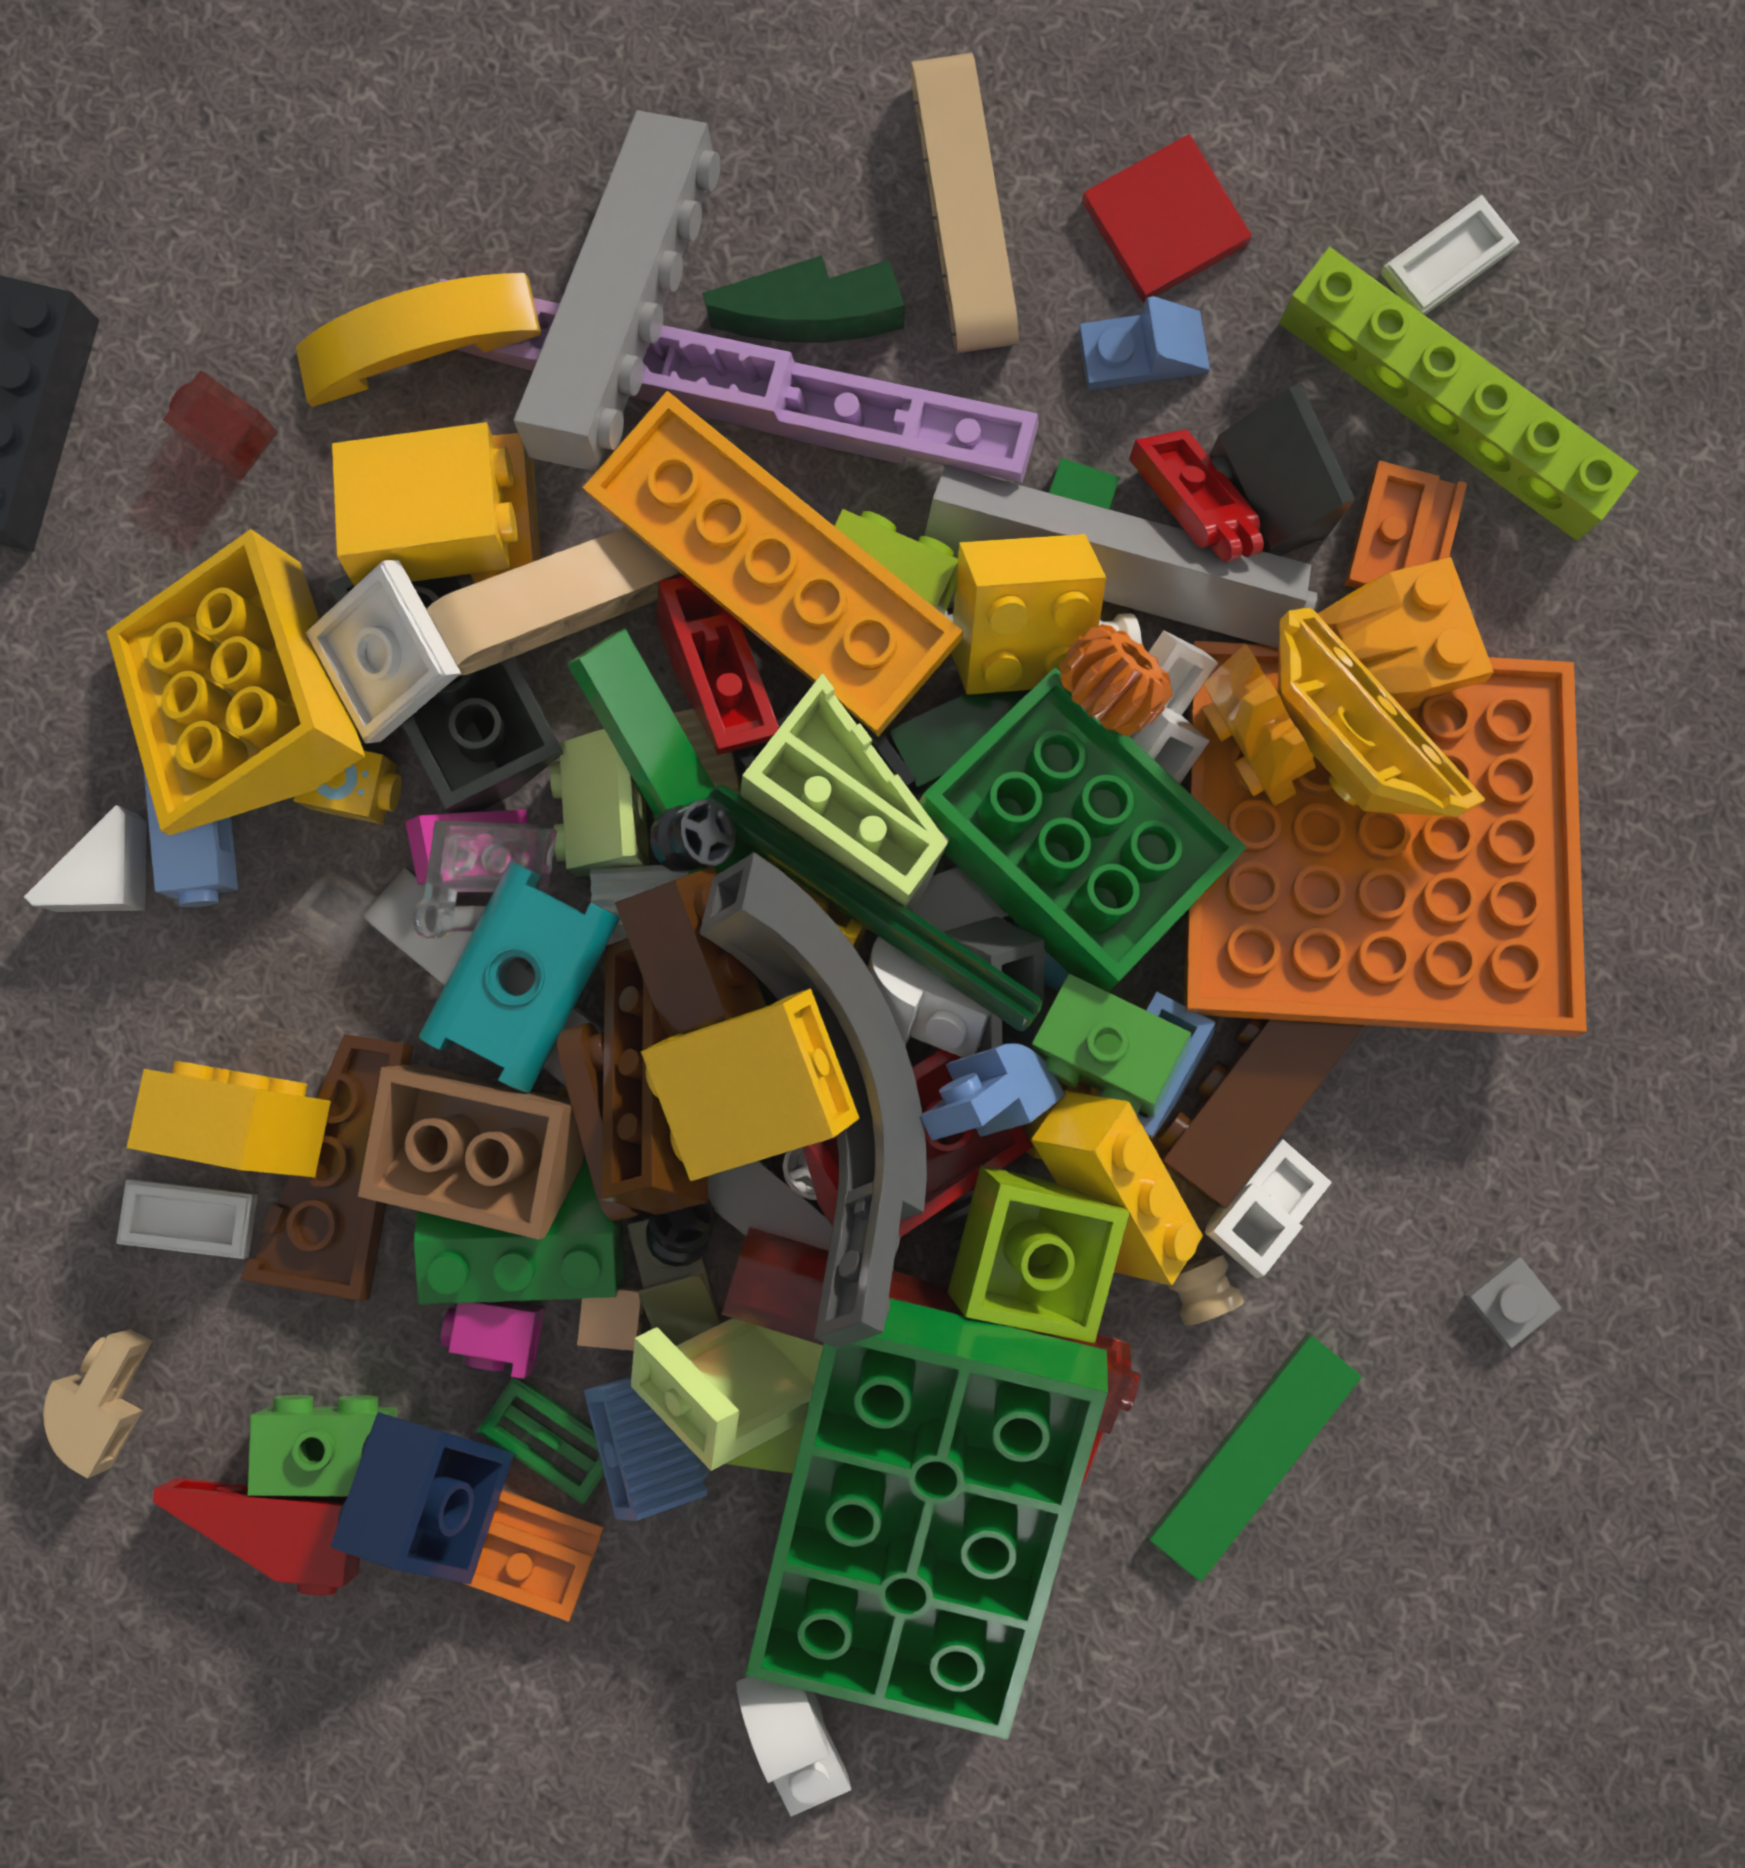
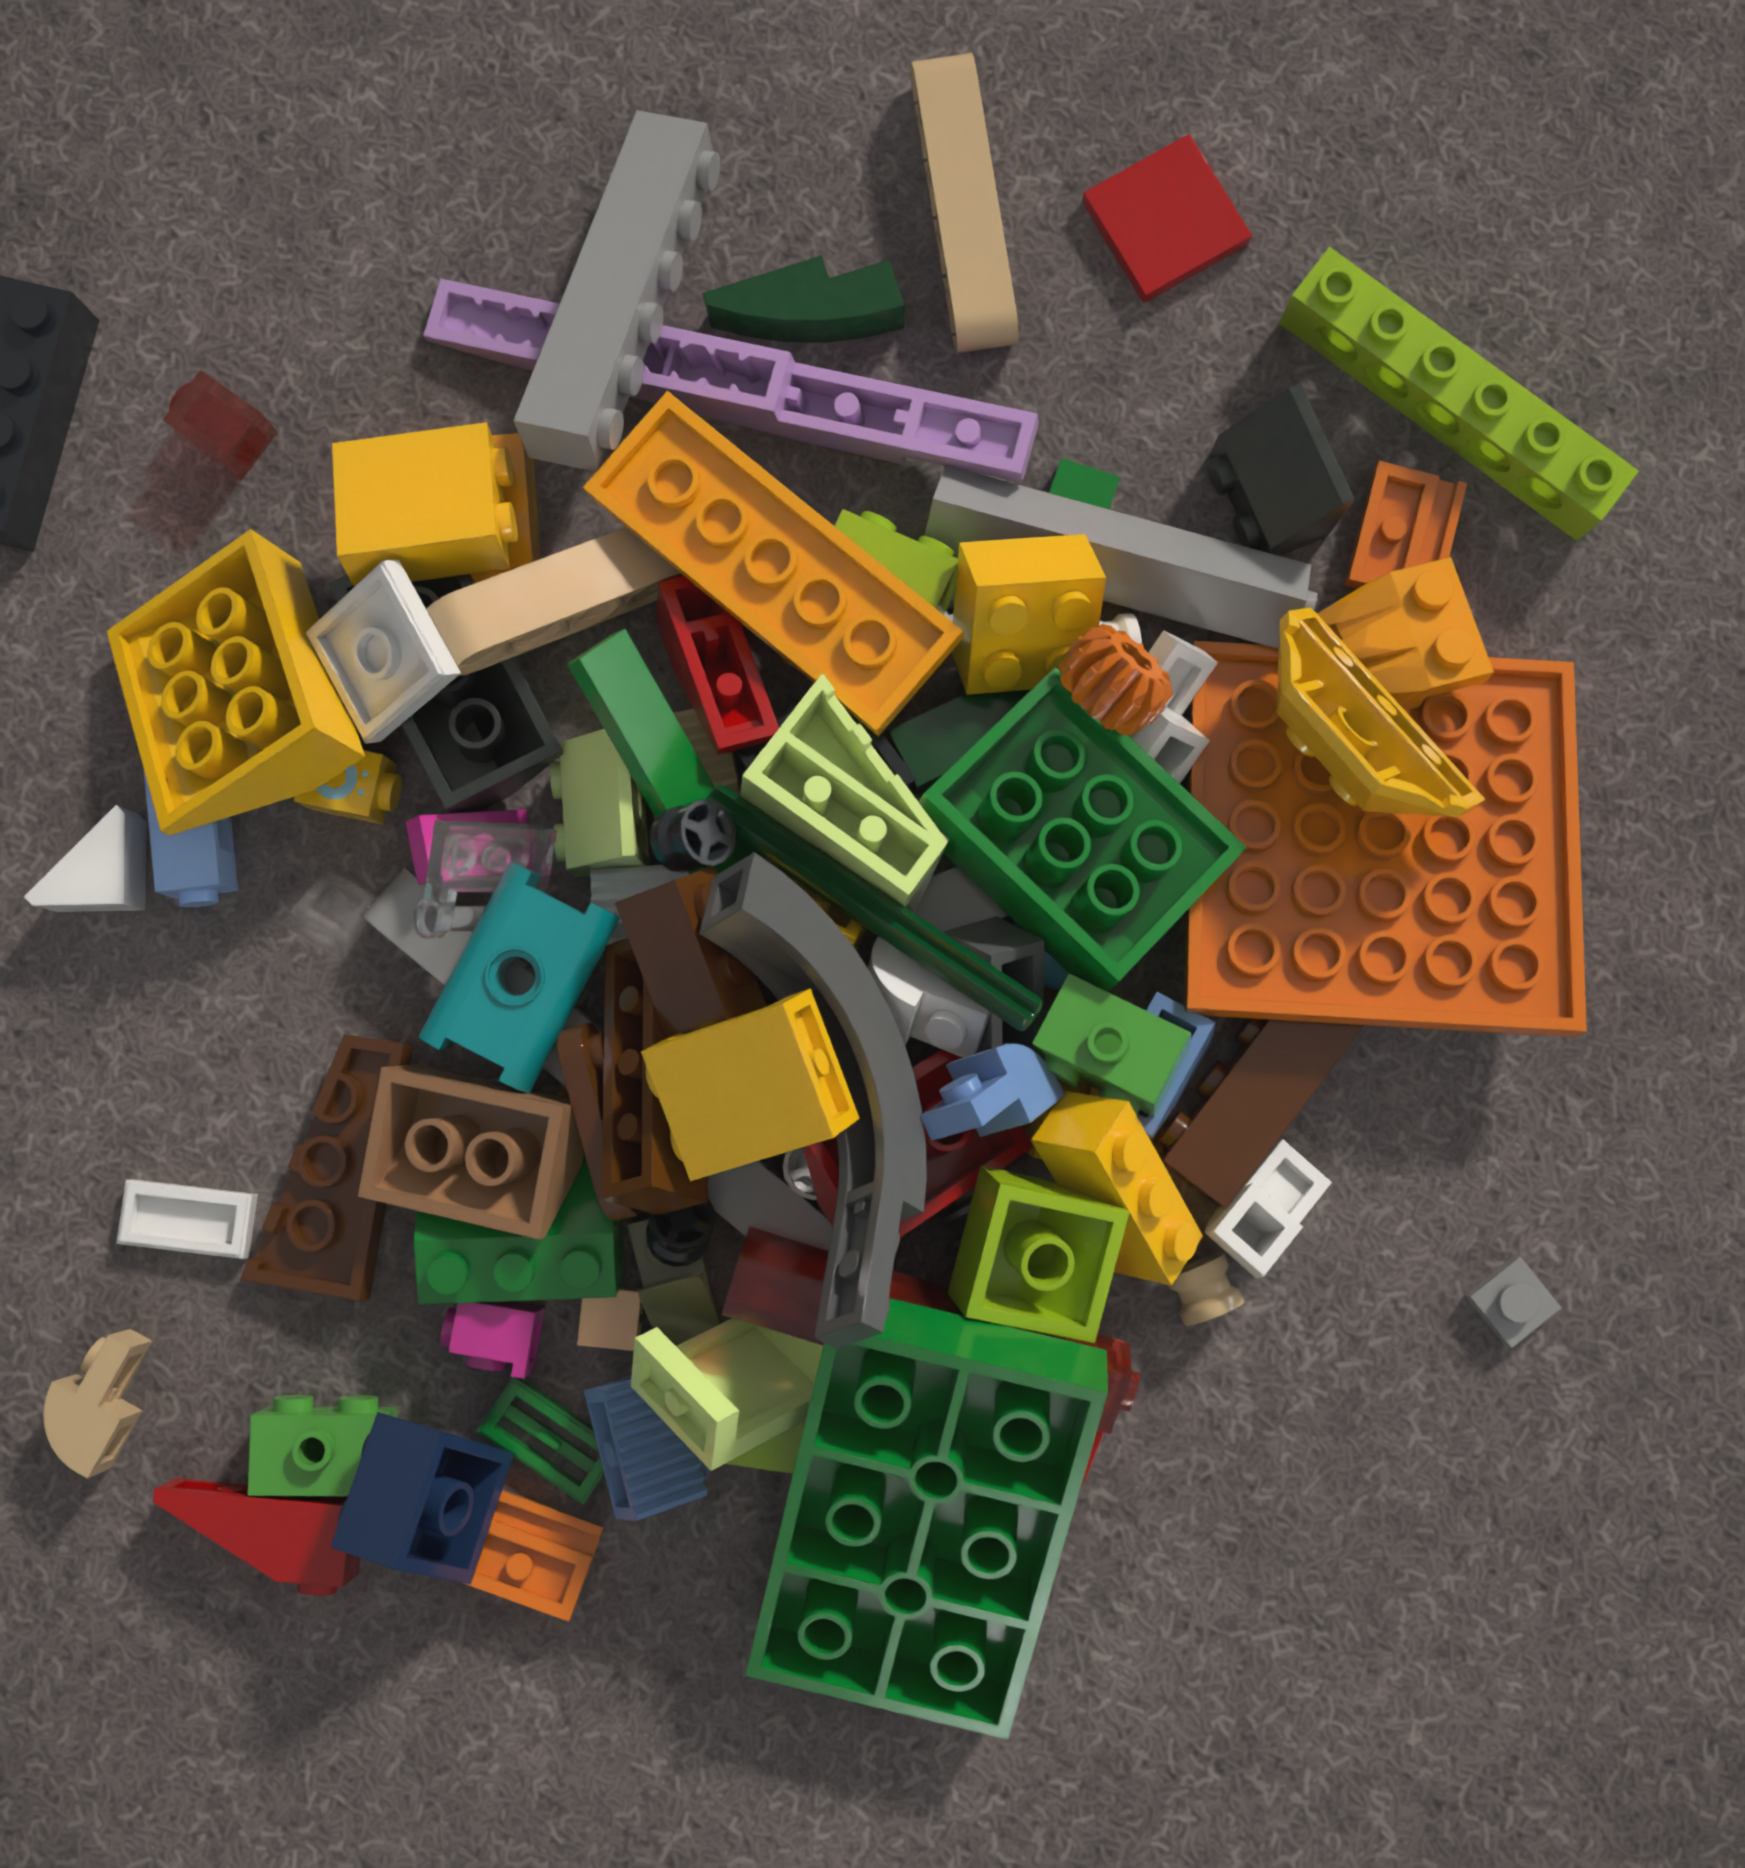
yellow brick [126,1060,331,1177] -> none
yellow slope [296,273,542,407] -> none
white brick [736,1677,851,1816] -> none
medium blue slope [1078,296,1210,391] -> none
red hinge [1129,429,1264,562] -> none
green tile [1147,1333,1363,1582] -> none
light orange plate [1202,644,1316,806] -> none
white tile [1380,195,1520,315] -> none

